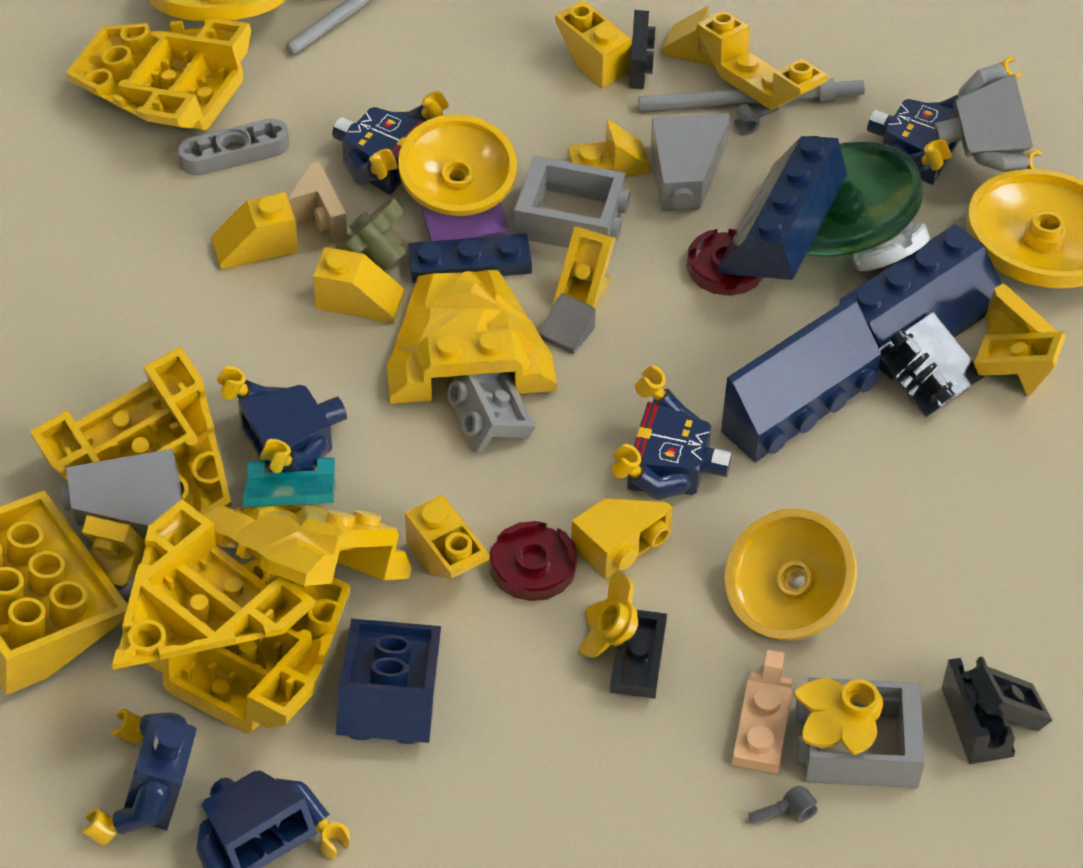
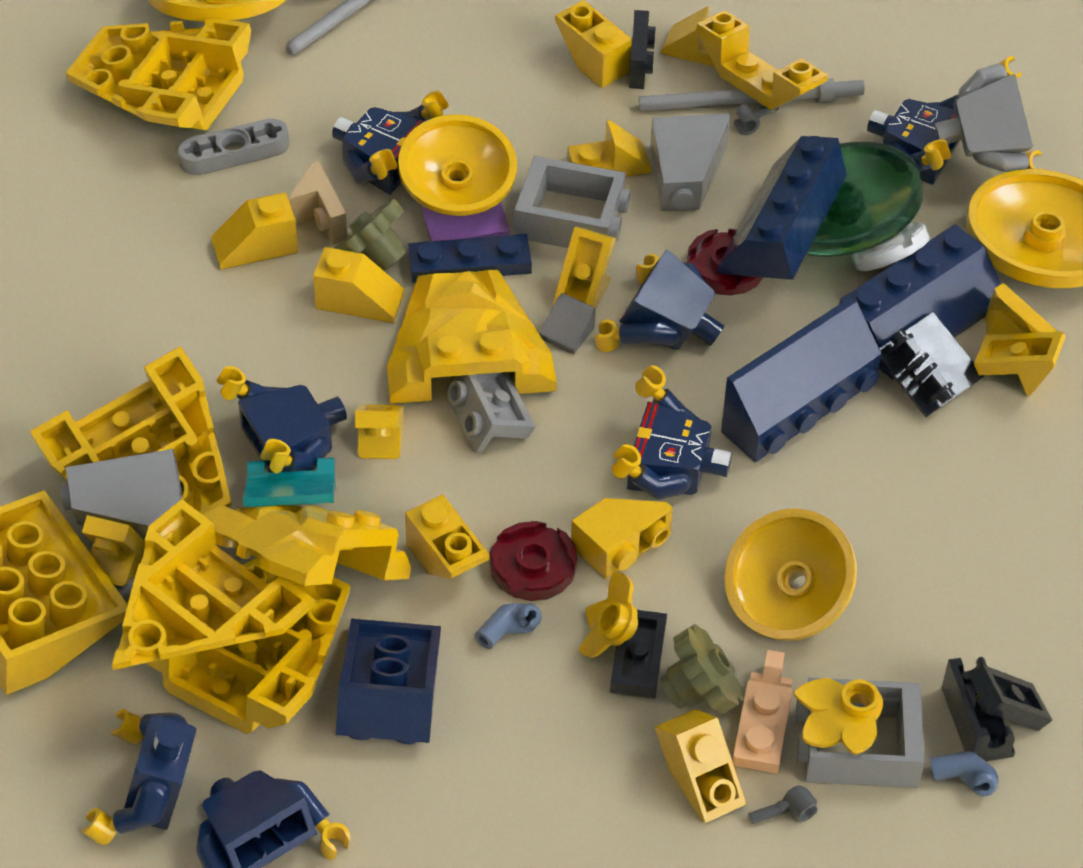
none -> yellow slope [355,404,404,459]
none -> sand blue arm [475,603,542,649]
none -> torso [594,249,724,352]
none -> yellow slope [655,709,746,823]
none -> olive plant [661,624,744,714]
none -> sand blue arm [930,751,999,796]

